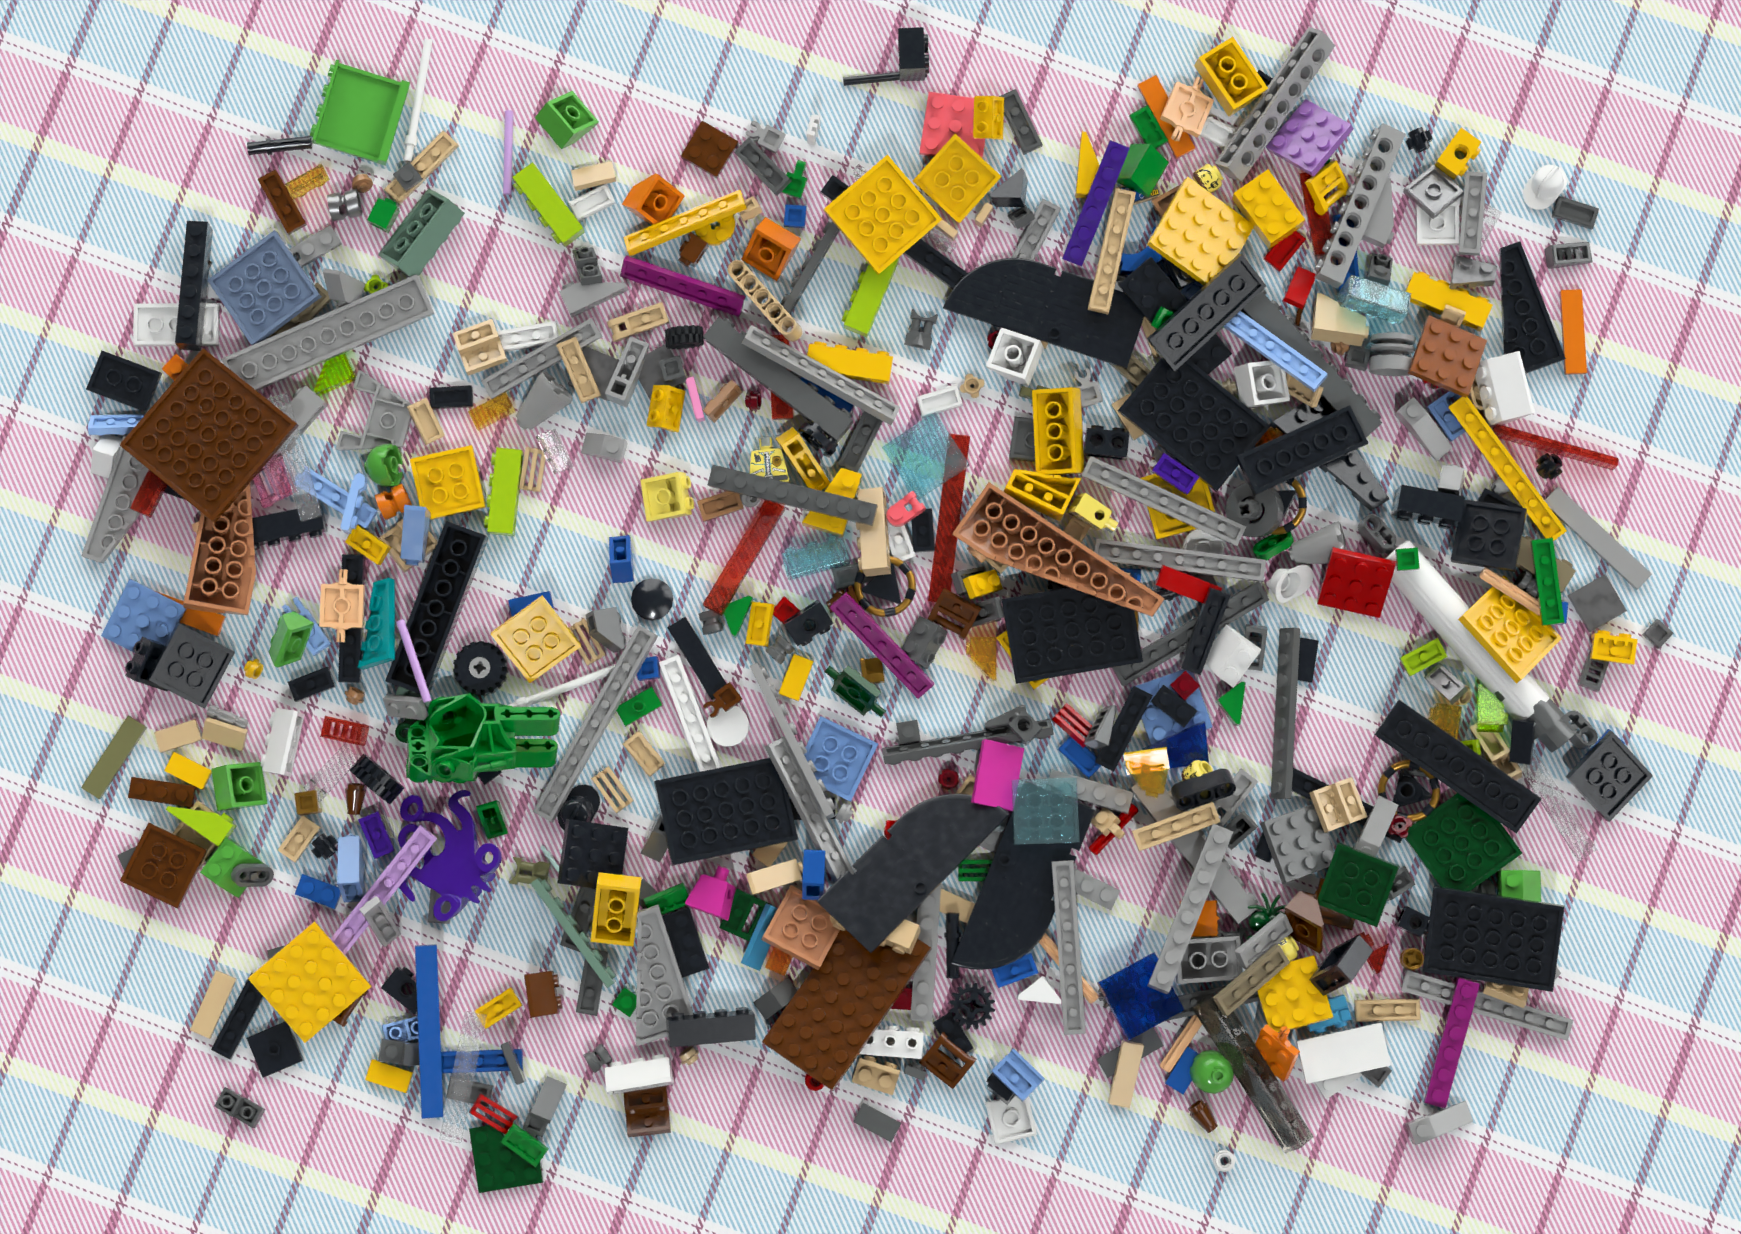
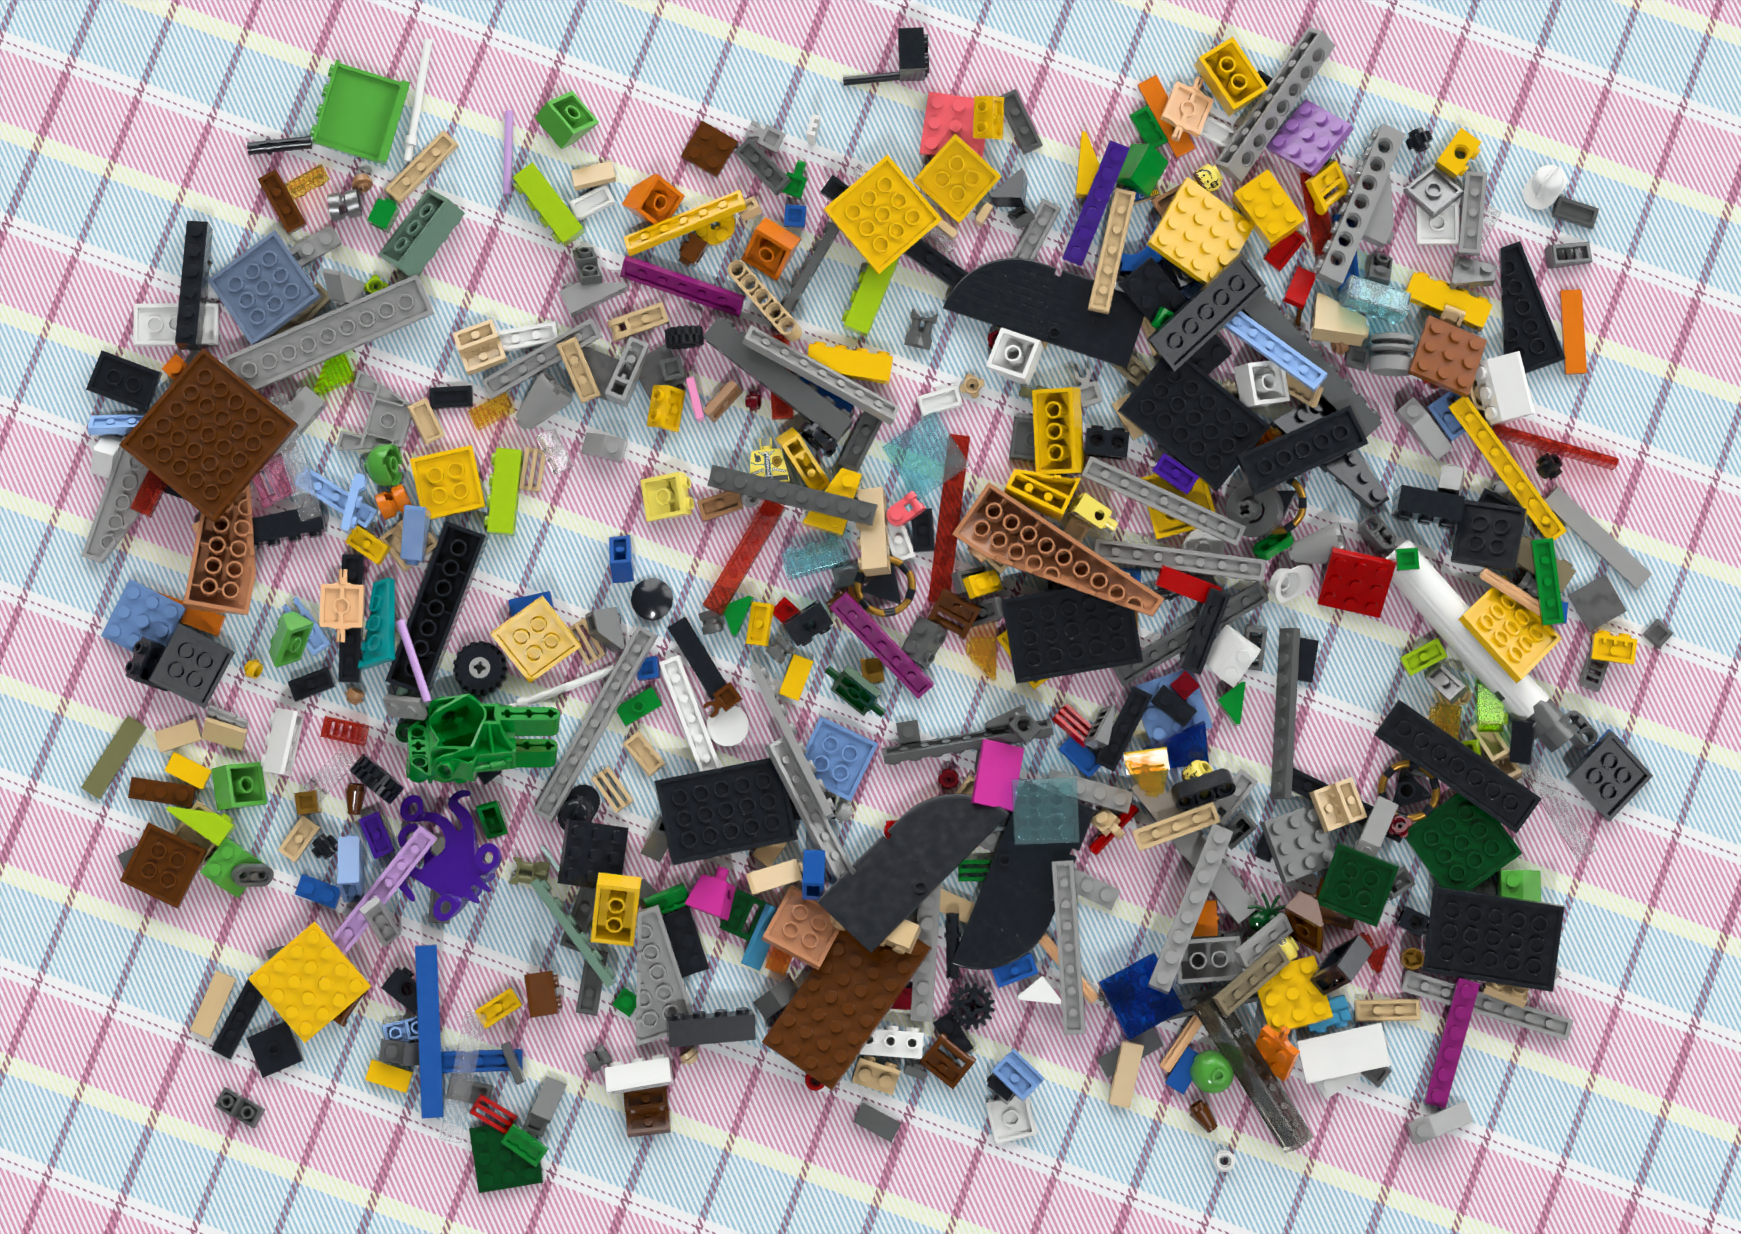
dark grey plate [393,162,423,192] -> none

